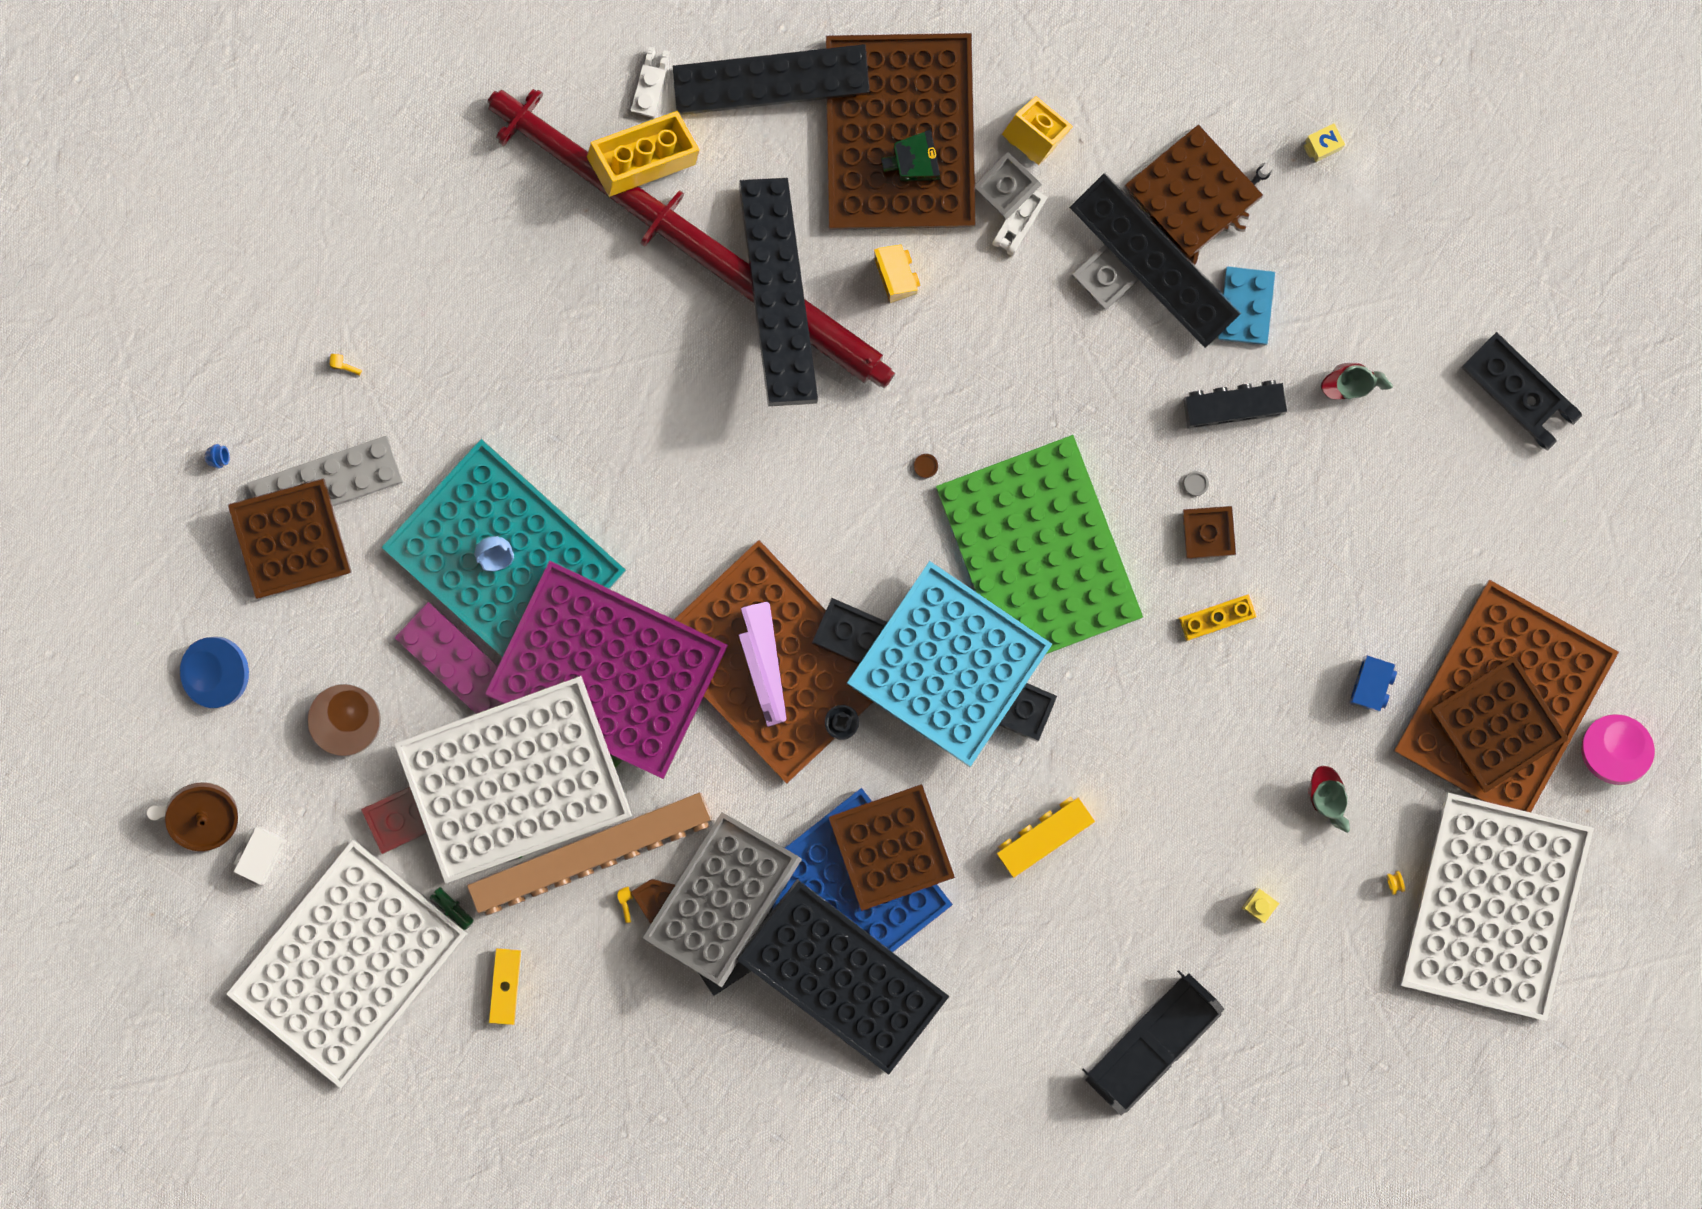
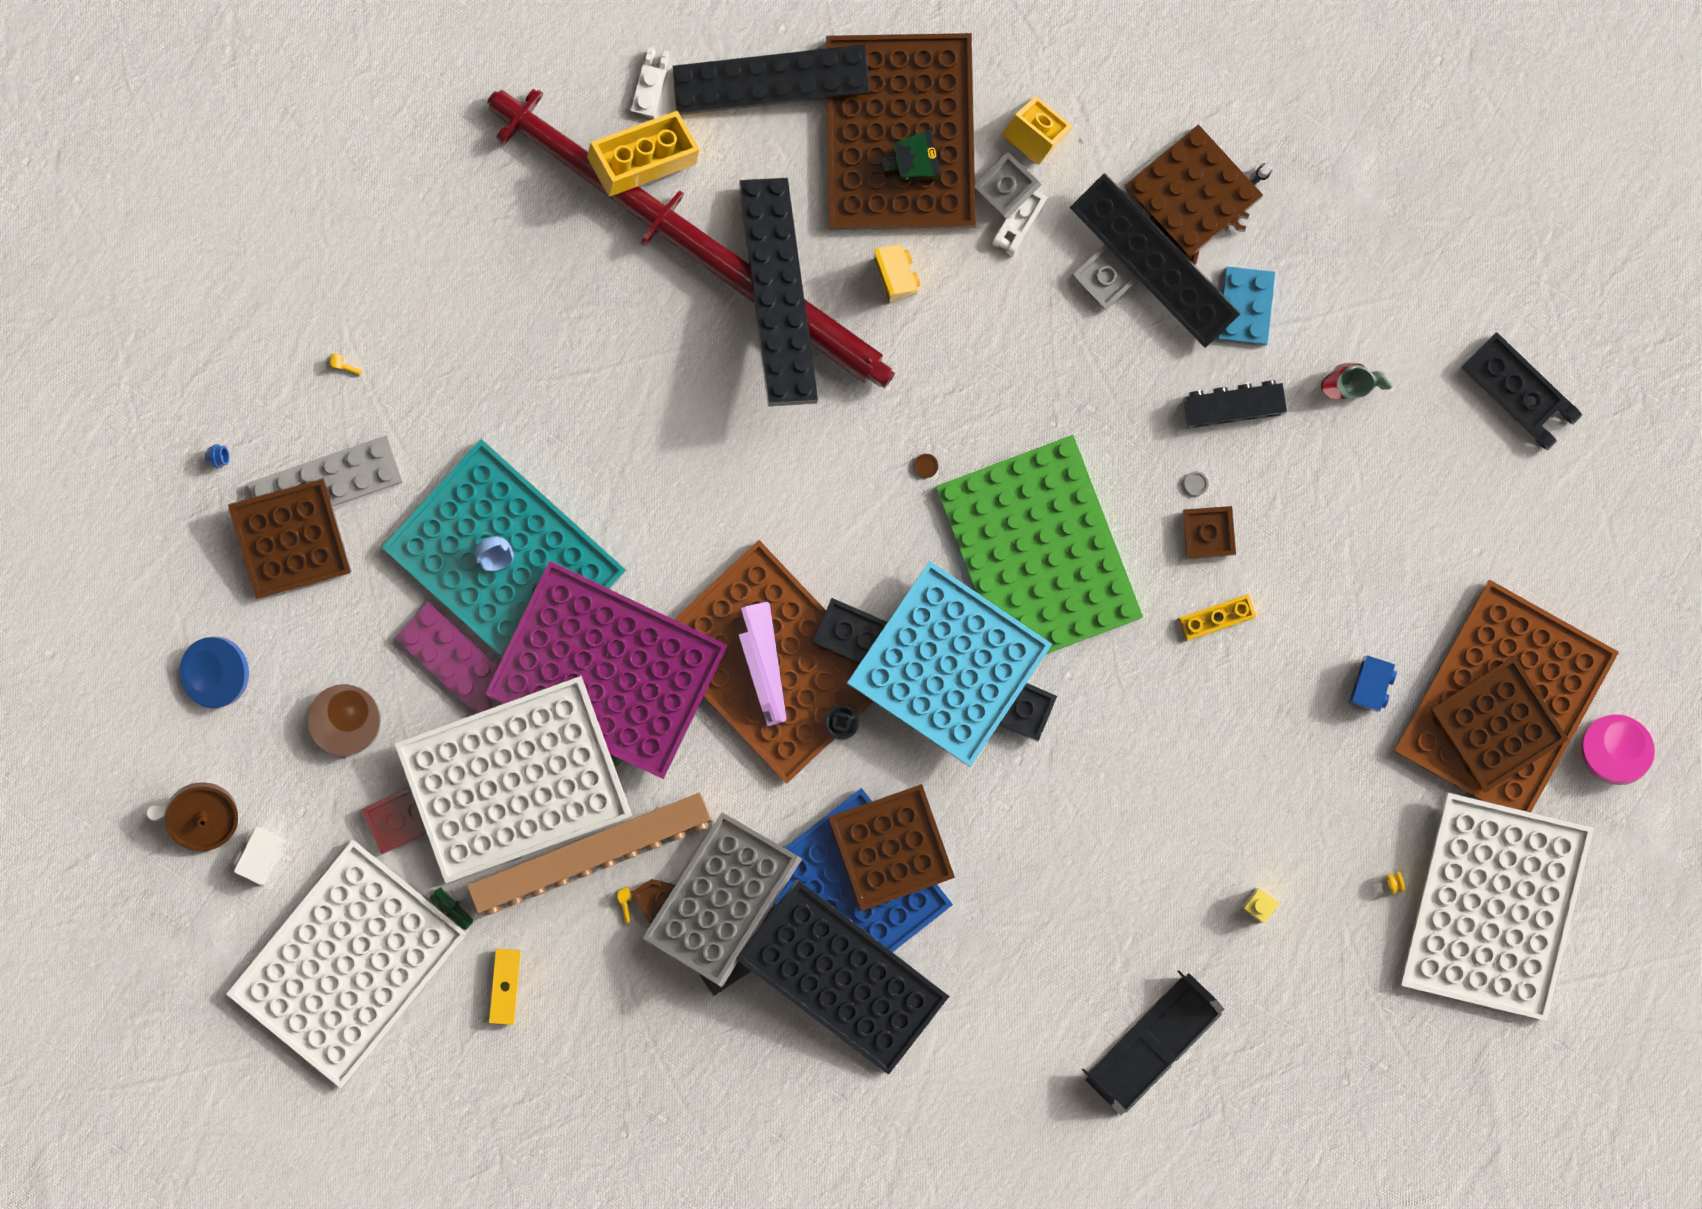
yellow brick [996,796,1095,878] -> none
light yellow brick [1304,123,1345,162] -> none
sand green hair [1308,766,1350,833] -> none

